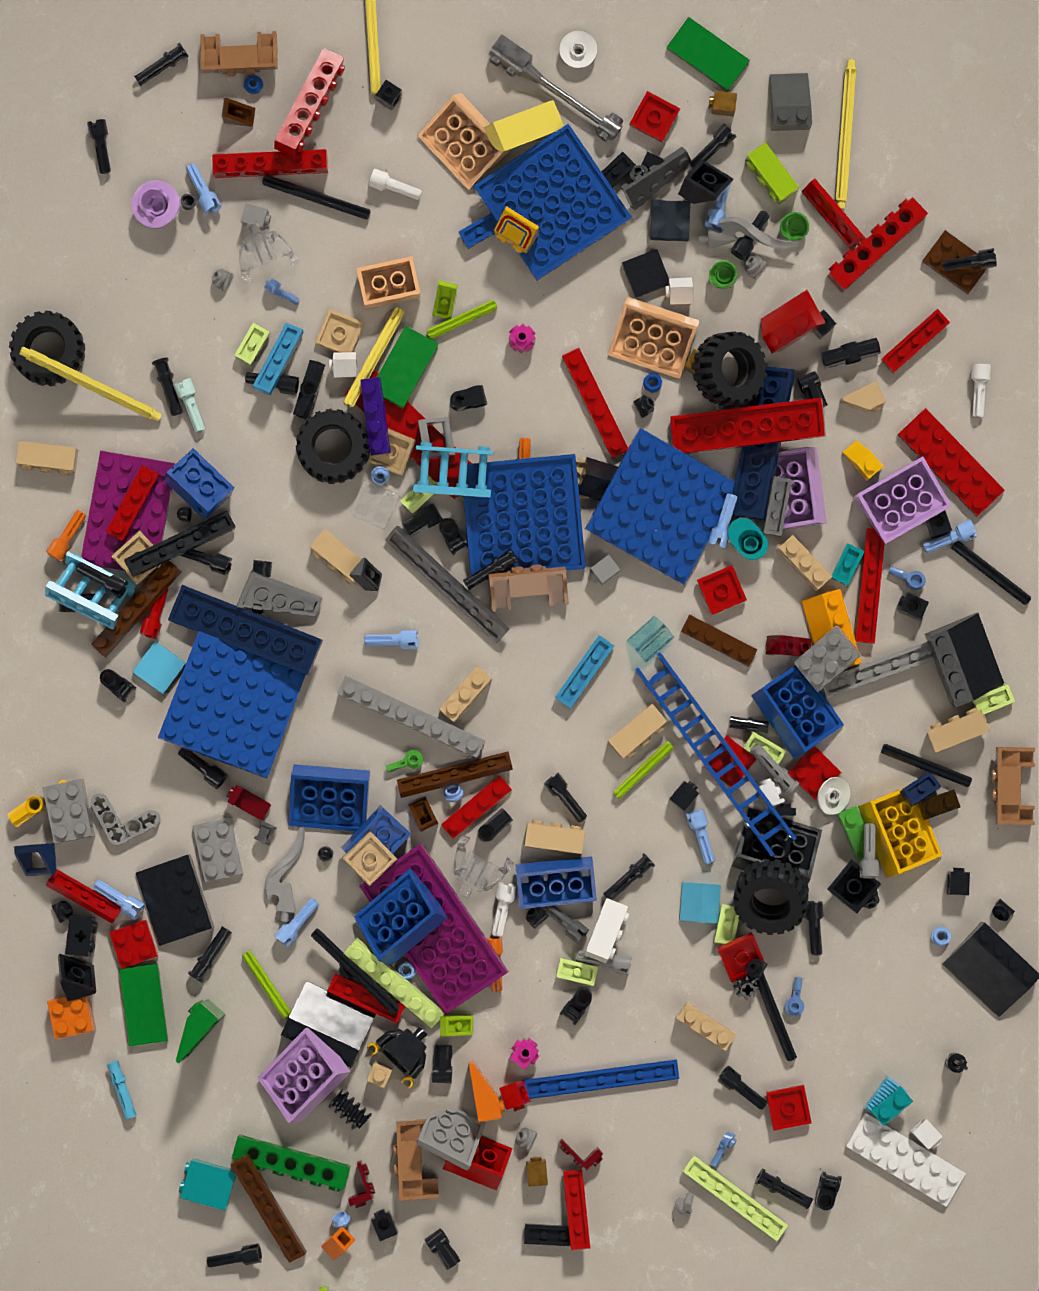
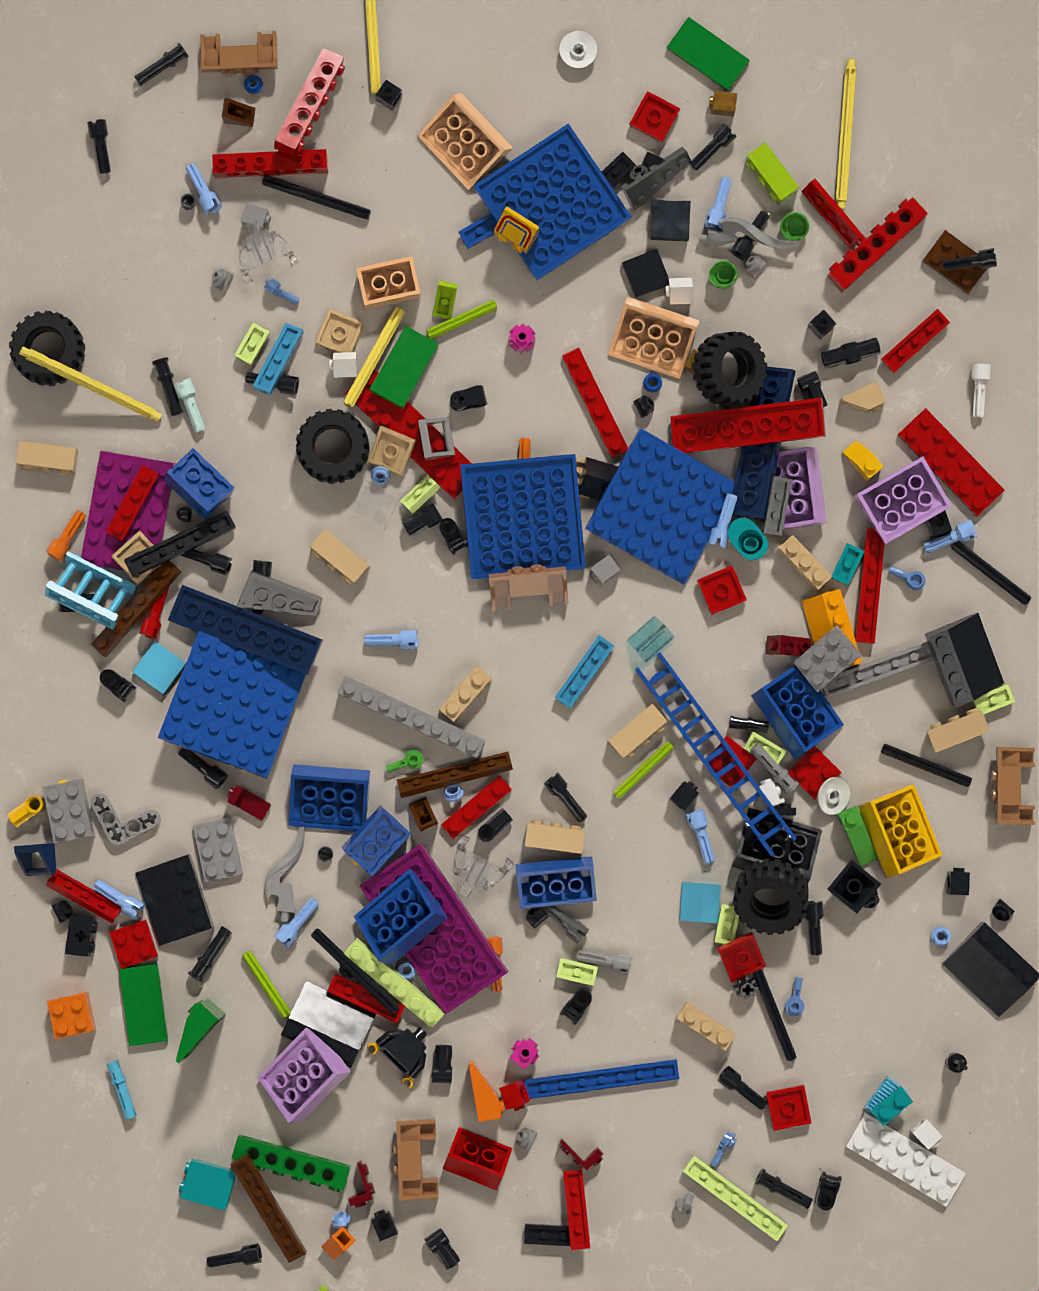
black slope [58,954,96,1001] -> none
black piece [76,562,128,599] -> none
lavender hat [131,180,180,229] -> none
dark grey bush [254,821,277,845] -> none
black piece [293,360,326,419] -> none
black piece [328,1089,372,1130] -> none
tan tile [342,831,397,886] -> none
black slope [350,558,382,591] -> none
dark purple plate [360,377,391,456] -> none
tan brick [367,1061,393,1088] -> none
white piece [368,169,422,200] -> none
flat silver plate [385,525,510,643] -> none
medium azure fence [413,442,494,498] -> none
light grey plate [415,1109,486,1170] -> none
lime slope [440,1015,473,1036] -> none
black pin [463,548,519,590] -> none
light yellow brick [484,100,564,152] -> none
flat silver bar [488,34,624,142] -> none
white piece [491,882,517,937] -> none
pearl gold brick [526,1157,548,1187] -> none
white brick [584,898,629,964] -> none
black pin [603,853,656,900] -> none
black slope [678,159,734,204] -> none
reddish brown plate [680,614,758,667] -> none
black plate [747,959,768,981] -> none
red slope [761,290,826,354] -> none
dark grey slope [770,73,812,131] -> none
light grey piece [860,823,879,879] -> none
black brick [897,593,929,621] -> none
dark blue plate [900,772,942,807] -> none
dark brown plate [918,789,961,820] -> none

